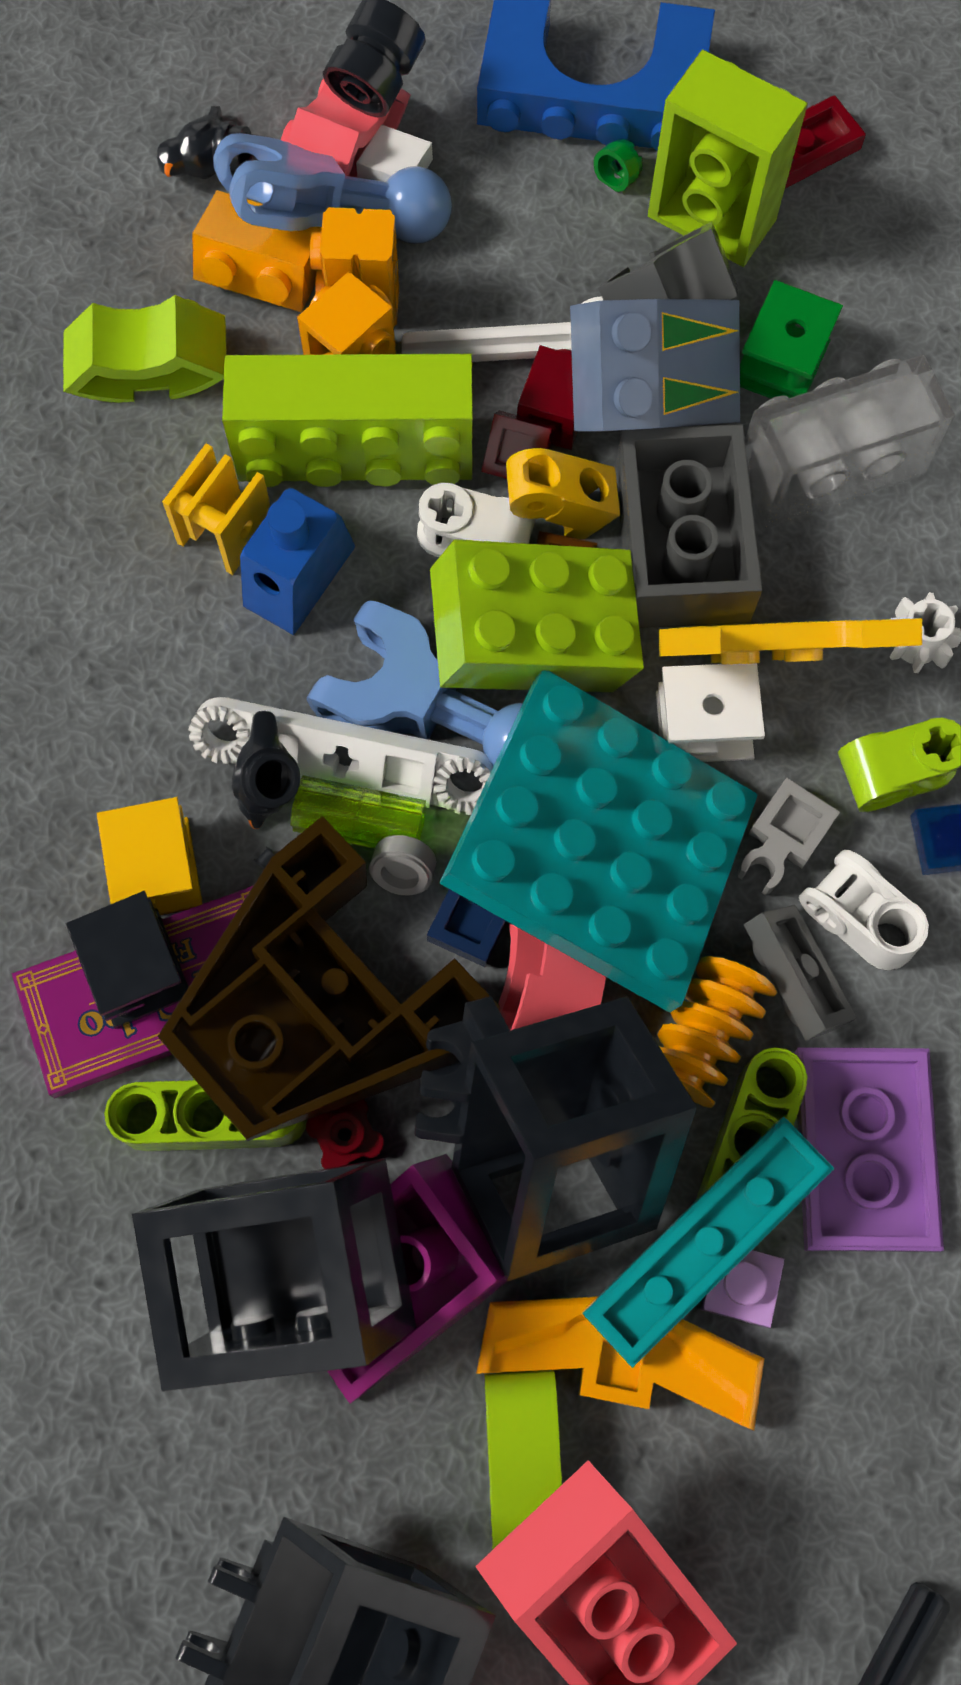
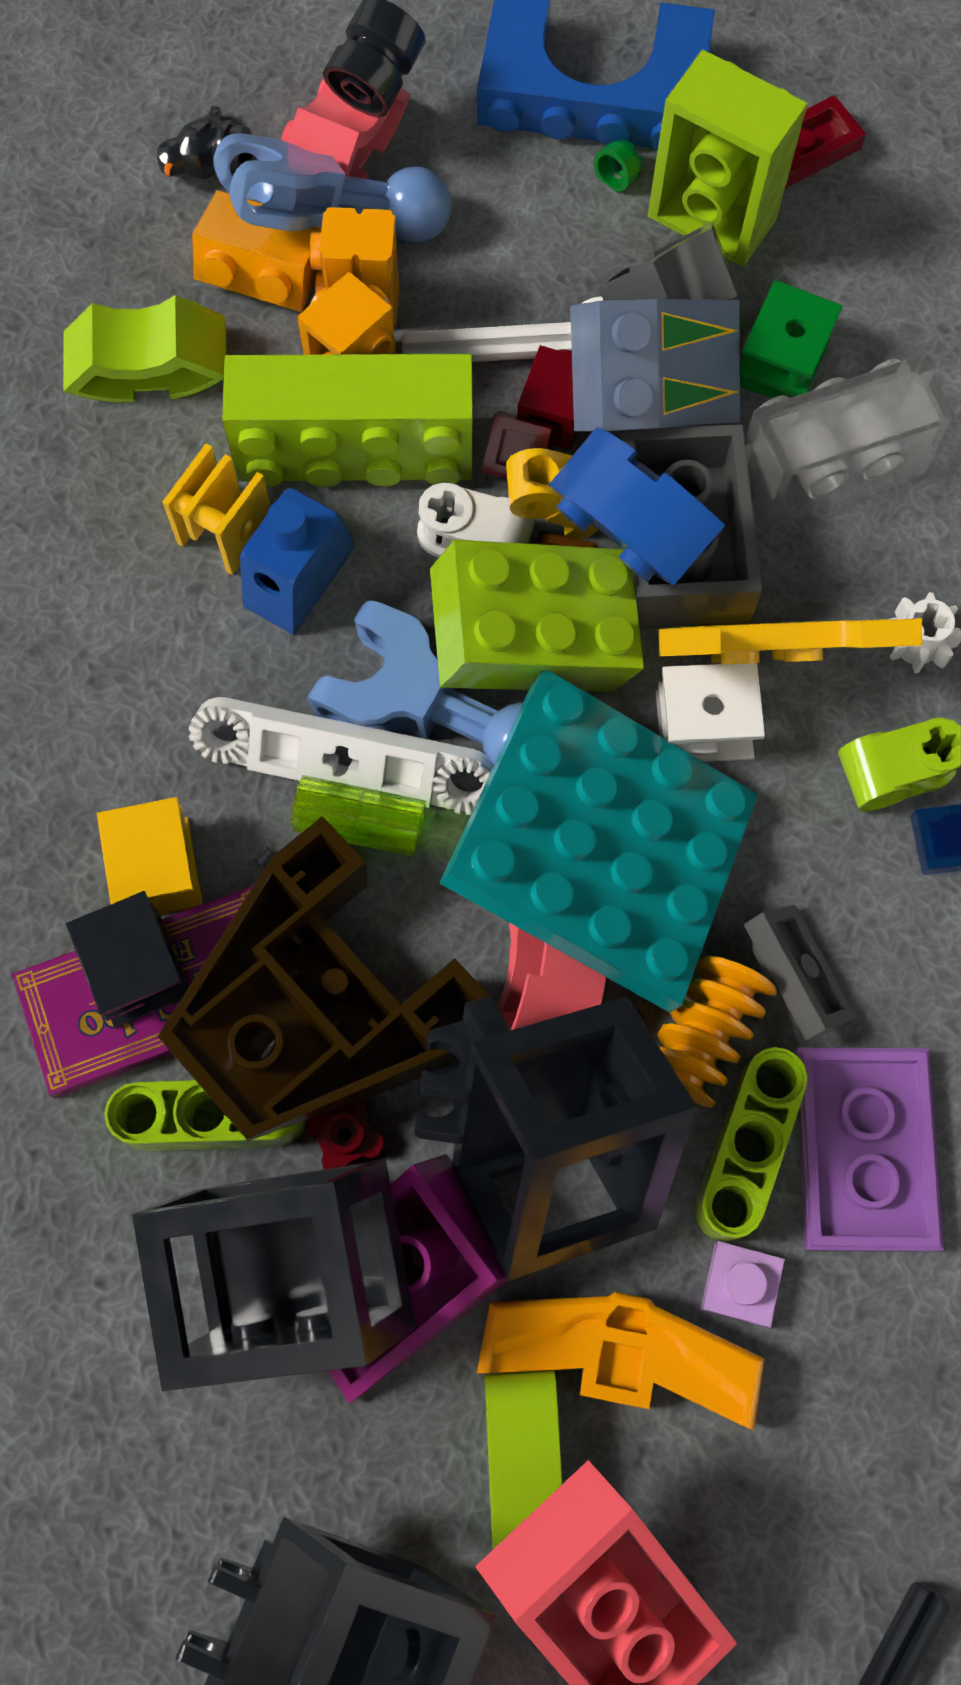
black animal [232,711,301,829] -> none
white tile [356,125,433,182] -> none
light grey tile [369,835,437,895] -> none
dark blue plate [427,889,507,967] -> none
teal tile [583,1117,835,1368] -> none
light grey plate [737,777,840,895] -> none
white piece [799,849,929,970] -> none
none -> blue brick [548,427,725,586]

